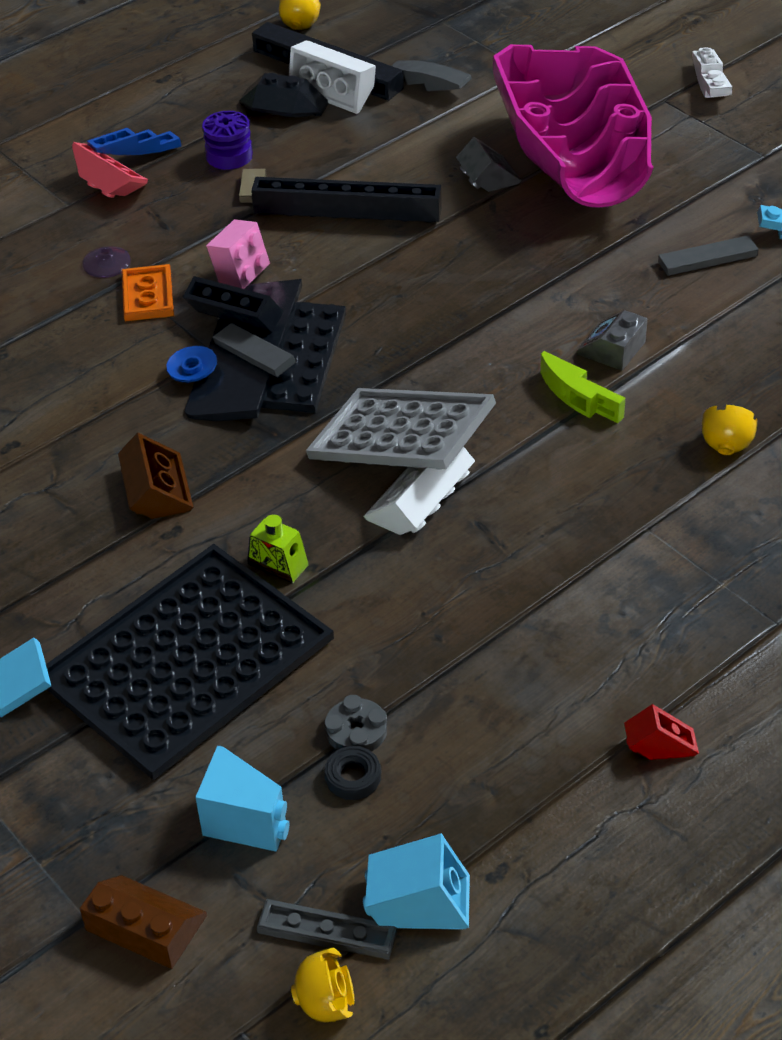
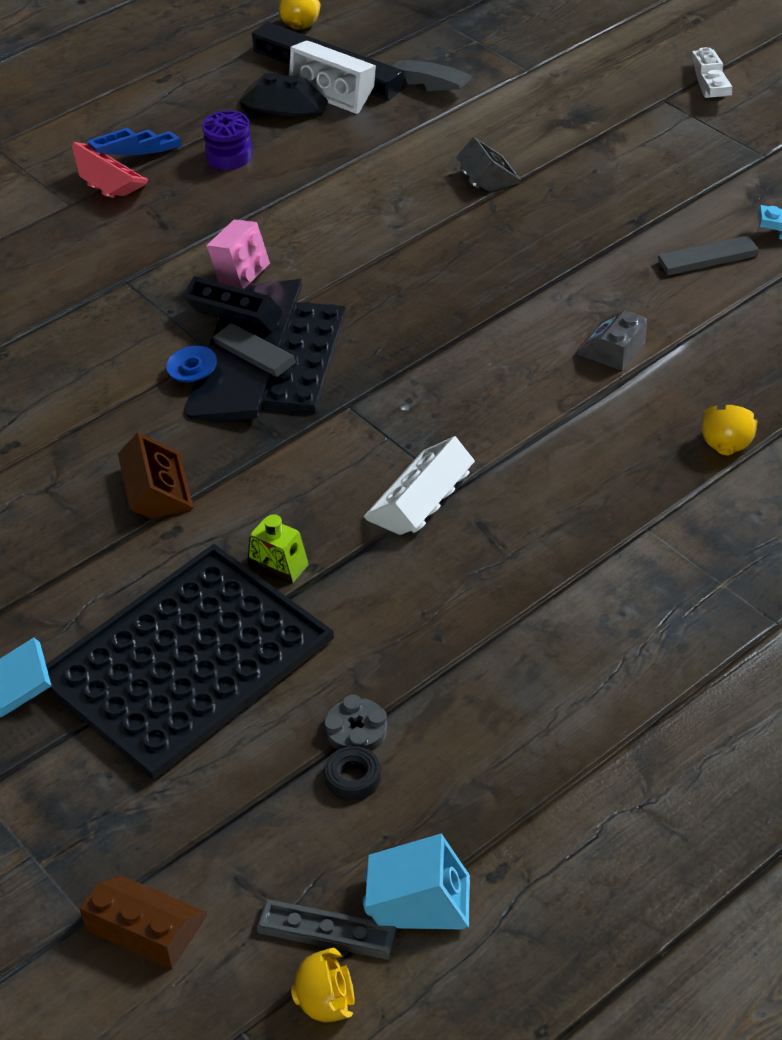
clear purple dish [83,246,131,278] -> none
orange tile [122,264,174,322] -> none
medium azure slope [195,746,289,852] -> none
dark tan tile [239,169,266,203] -> none
black brick [251,177,442,223] -> none
light grey plate [306,388,496,470] -> none
dark pink cylinder [493,44,654,207] -> none
lime slope [540,351,625,423] -> none
red slope [624,704,699,760] -> none

